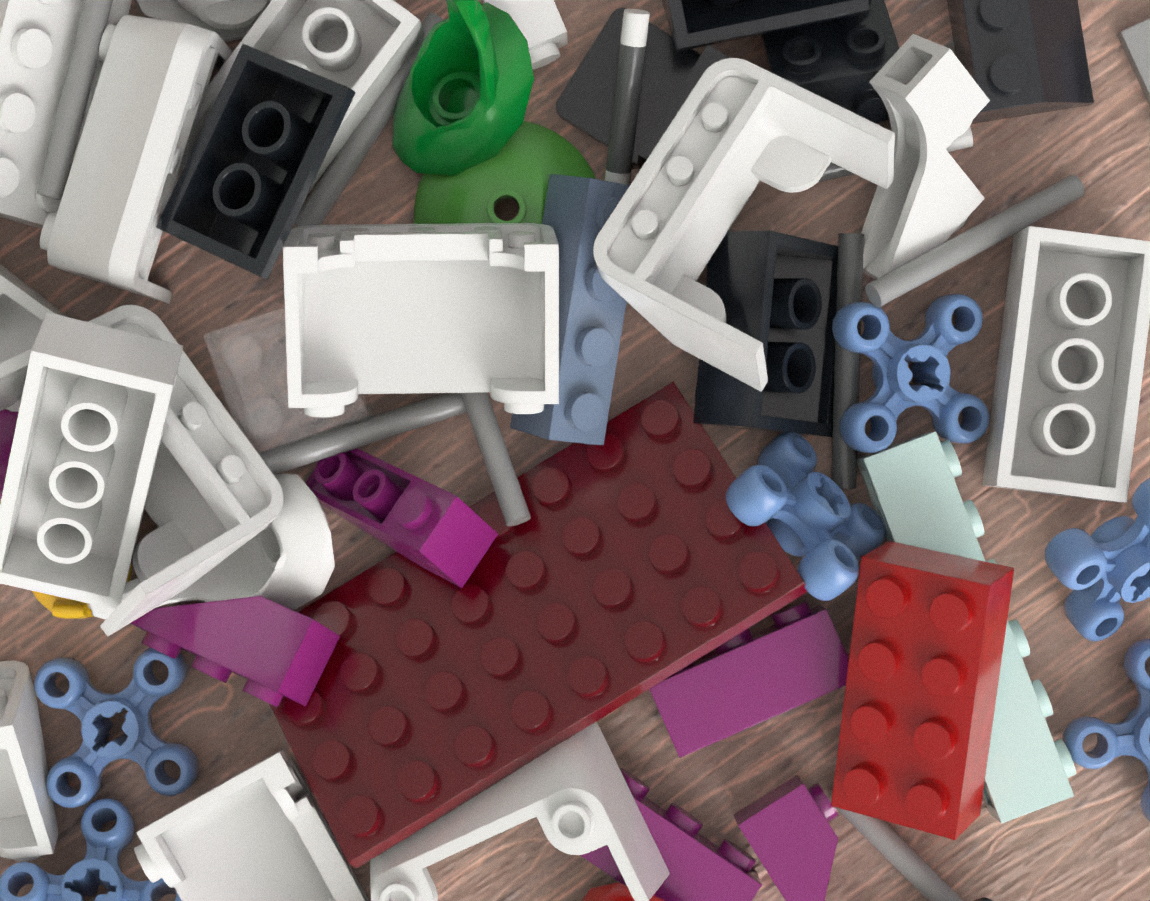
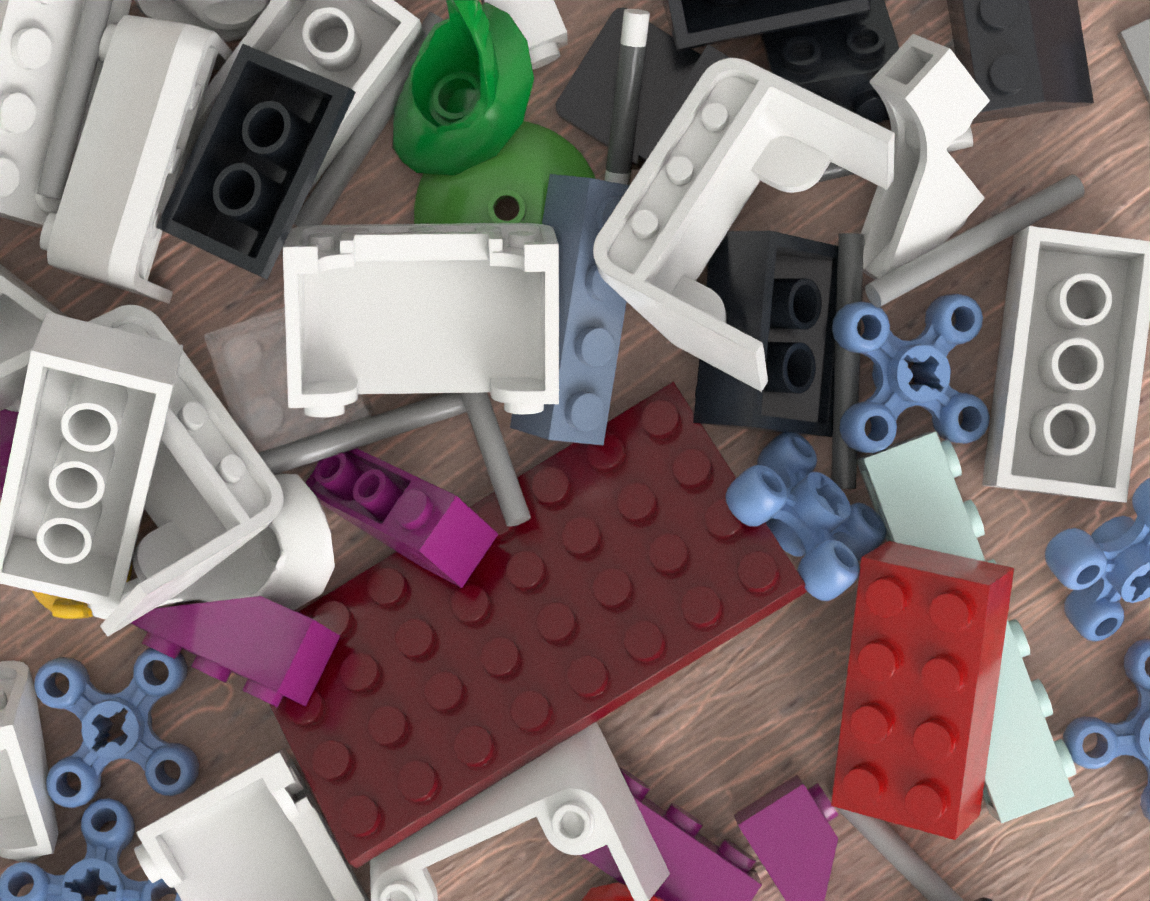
magenta brick [650,600,849,758] -> none

